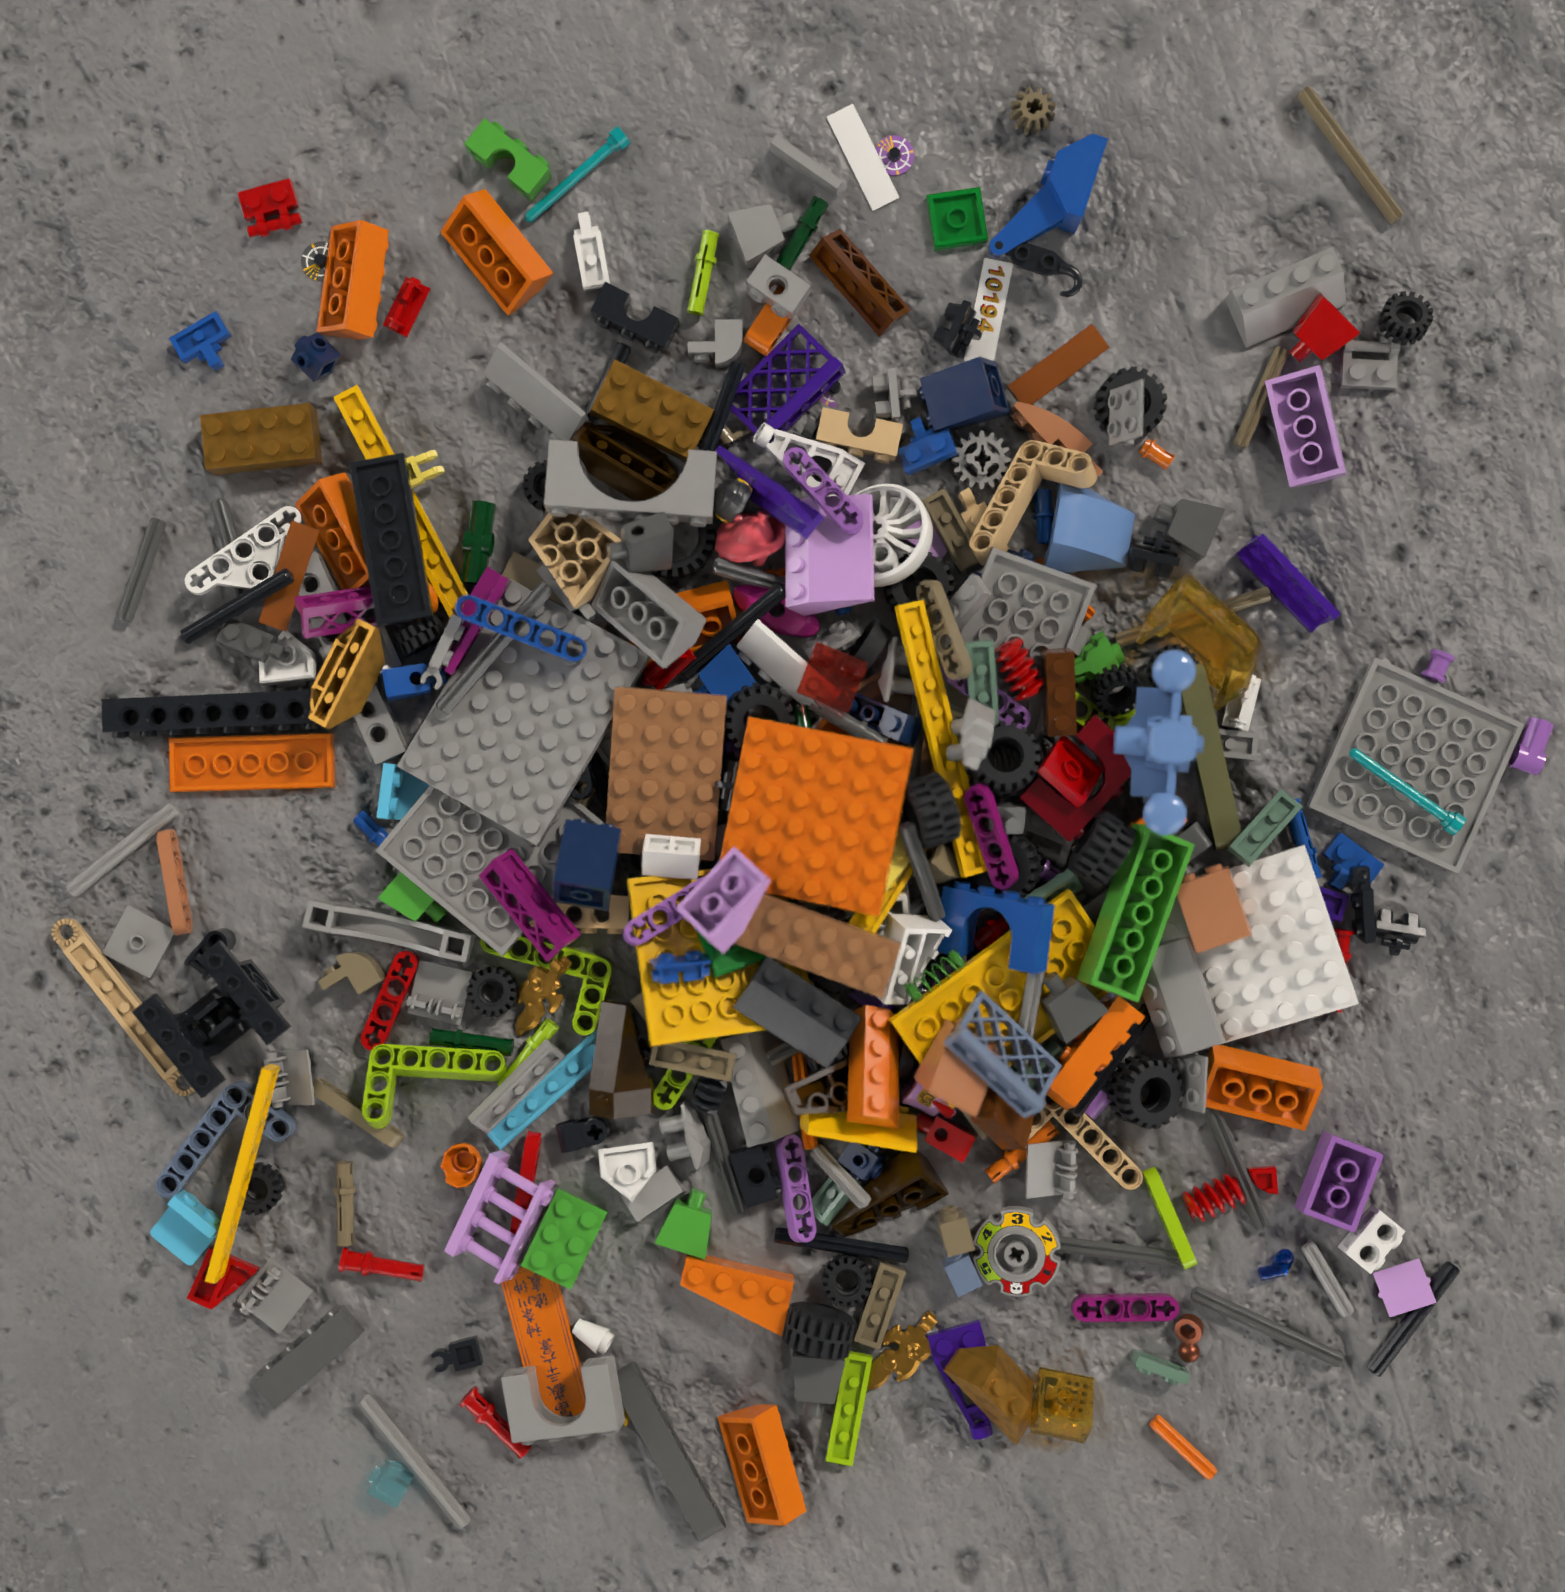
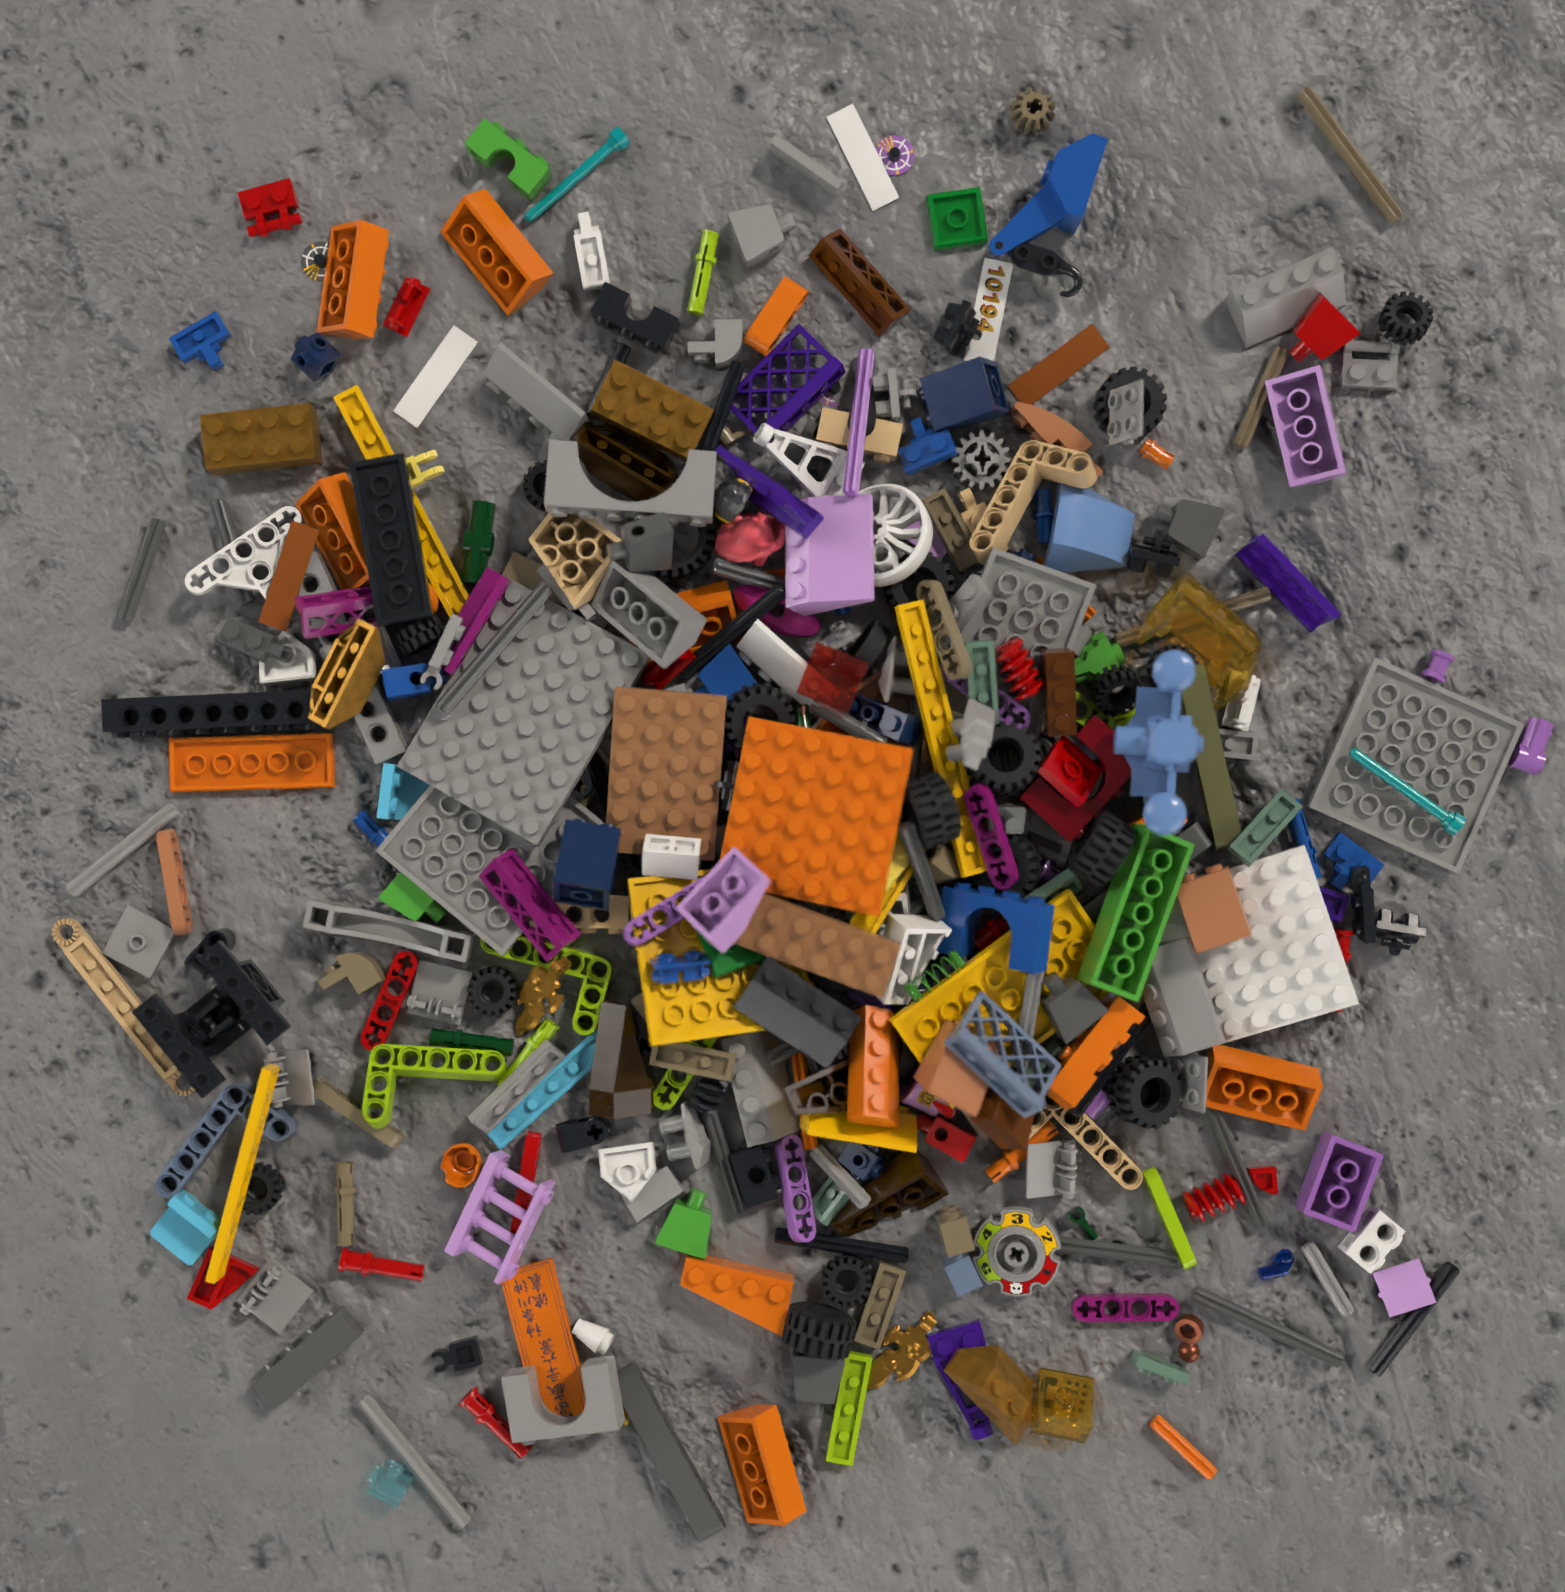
black axle [180,568,294,644] -> none
blue beam [455,595,588,662] -> none
bright green brick [521,1188,608,1290] -> none
light grey brick [746,255,811,320] -> none
dark green pin [776,196,829,271] -> none
medium lavender beam [783,447,863,535] -> none
none -> white sticker [393,325,478,428]
none -> medium lavender axle [843,348,875,497]
none -> dark green hand [1068,1206,1098,1240]

